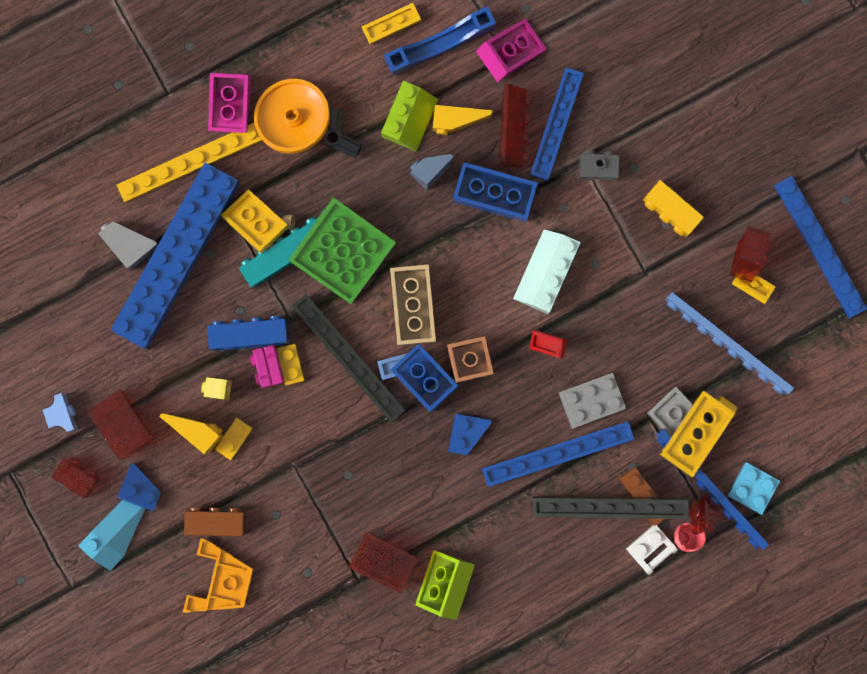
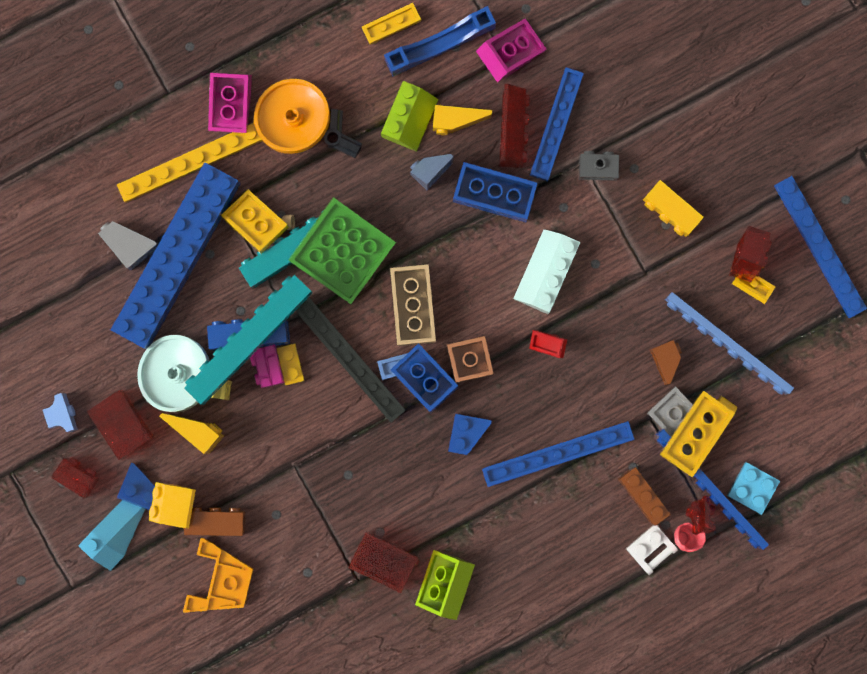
yellow plate [215,418,253,460] -> none
pearl dark grey plate [532,496,690,519] -> none
light grey plate [558,373,626,429] -> none
none -> light aqua dish [138,335,210,412]
none -> yellow slope [149,482,196,529]
none -> teal brick [184,275,313,405]
none -> dark orange slope [650,340,682,385]

